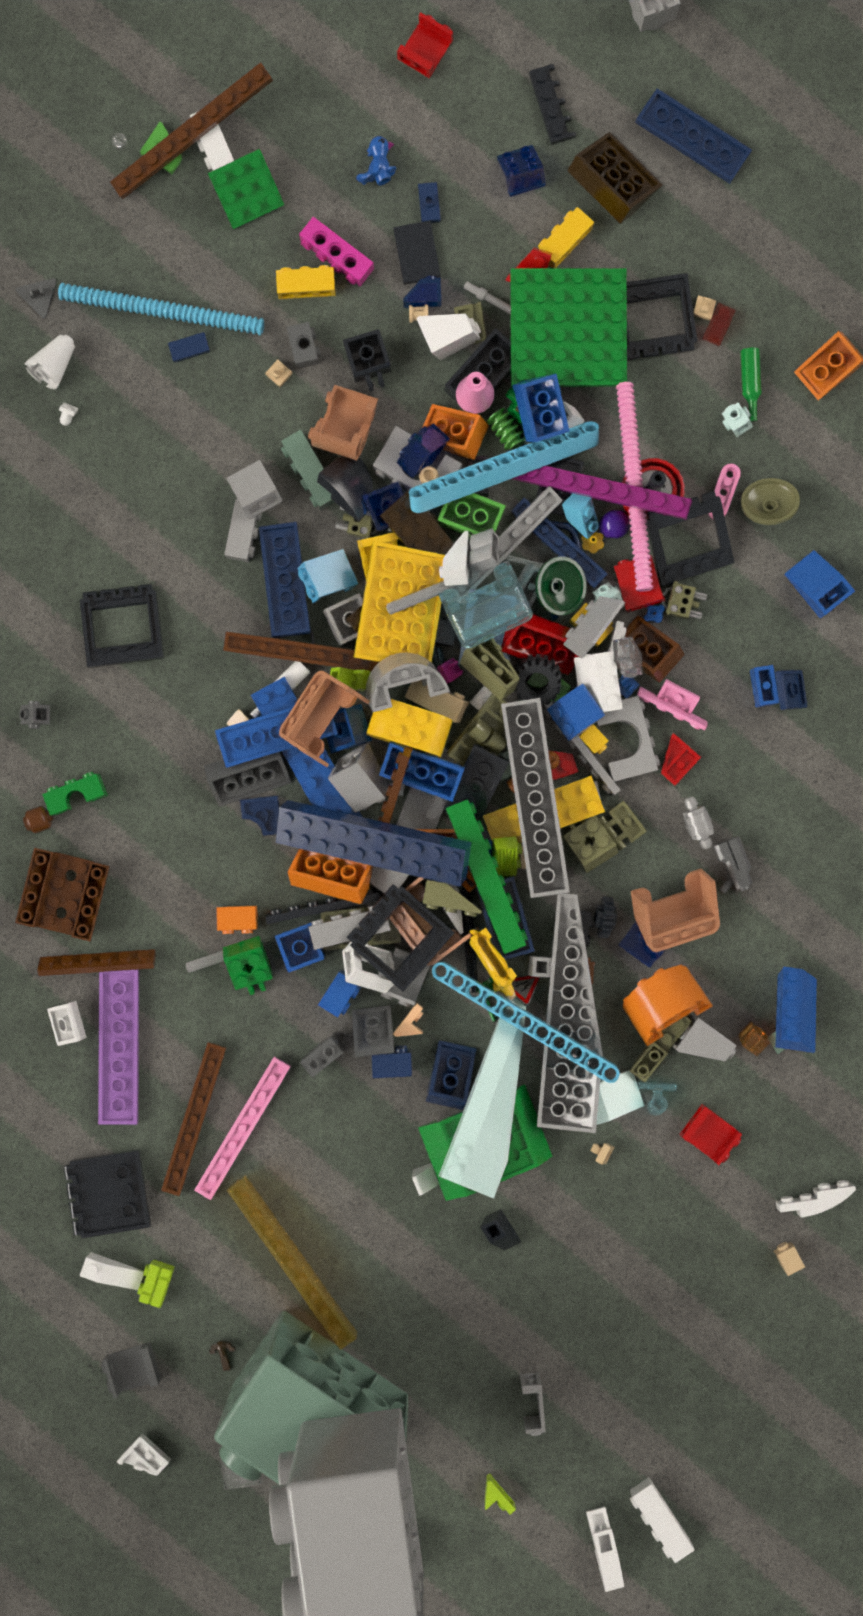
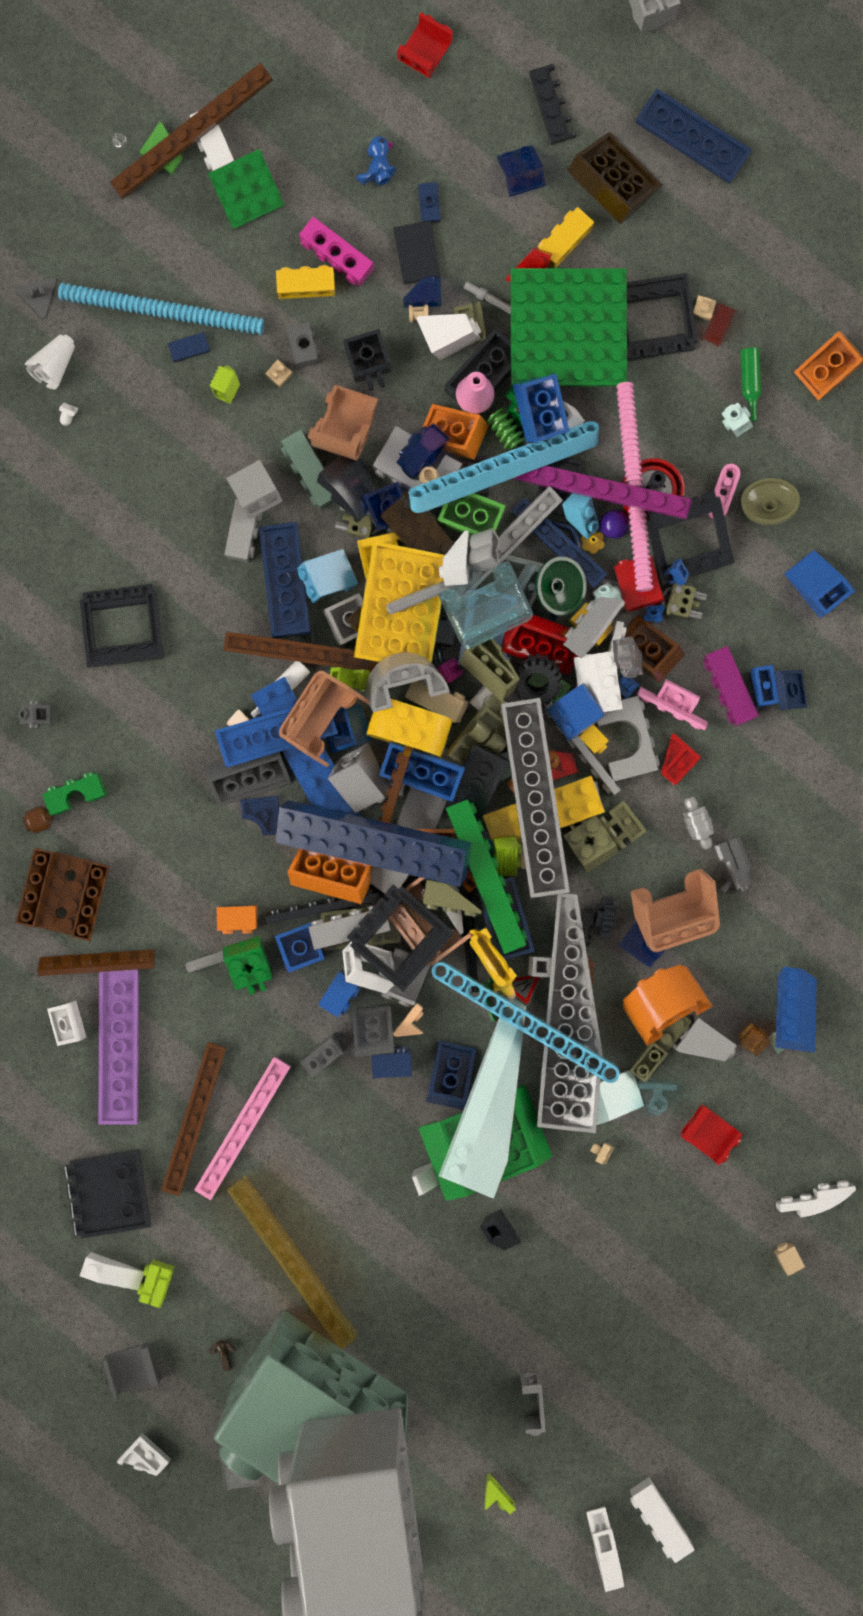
none -> lime brick [209,366,240,404]
none -> blue tile [664,559,689,586]
none -> magenta brick [703,646,759,727]

